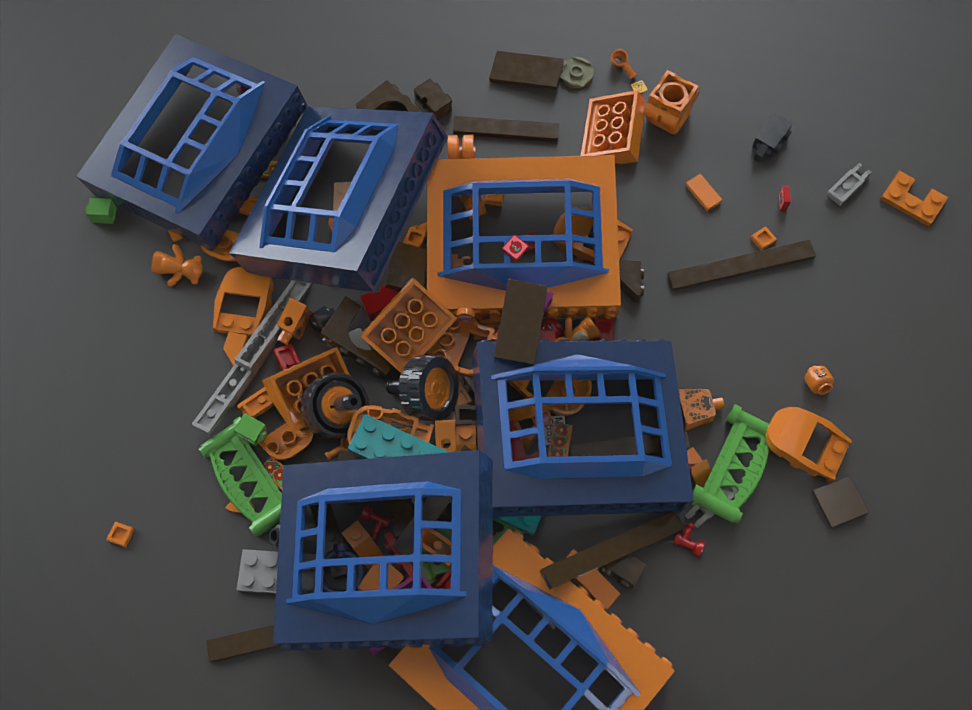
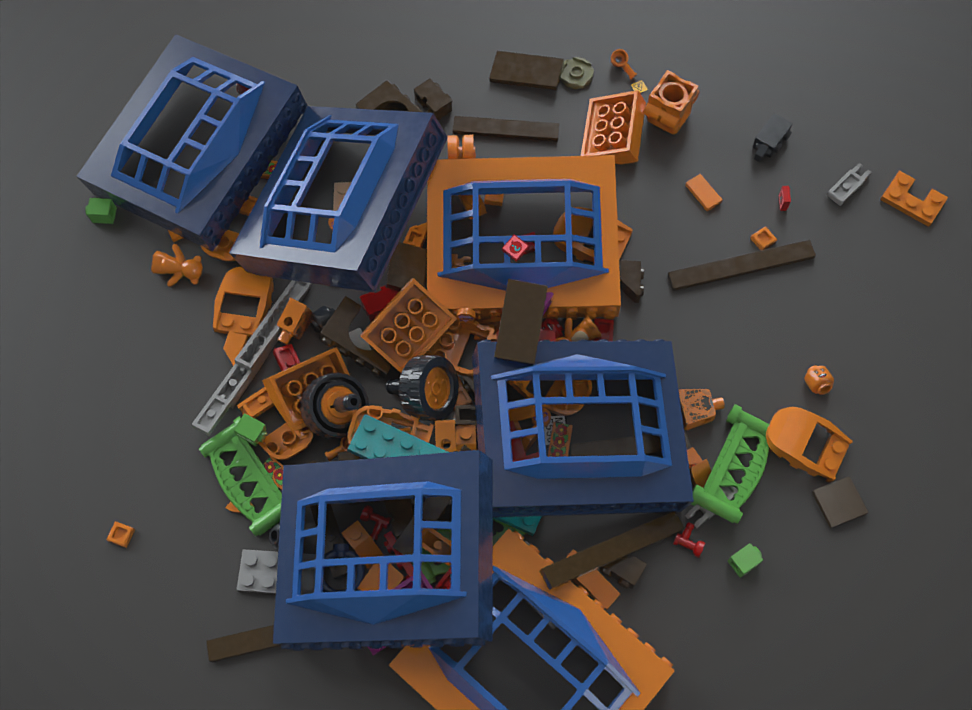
none -> bright green brick [727,543,763,578]

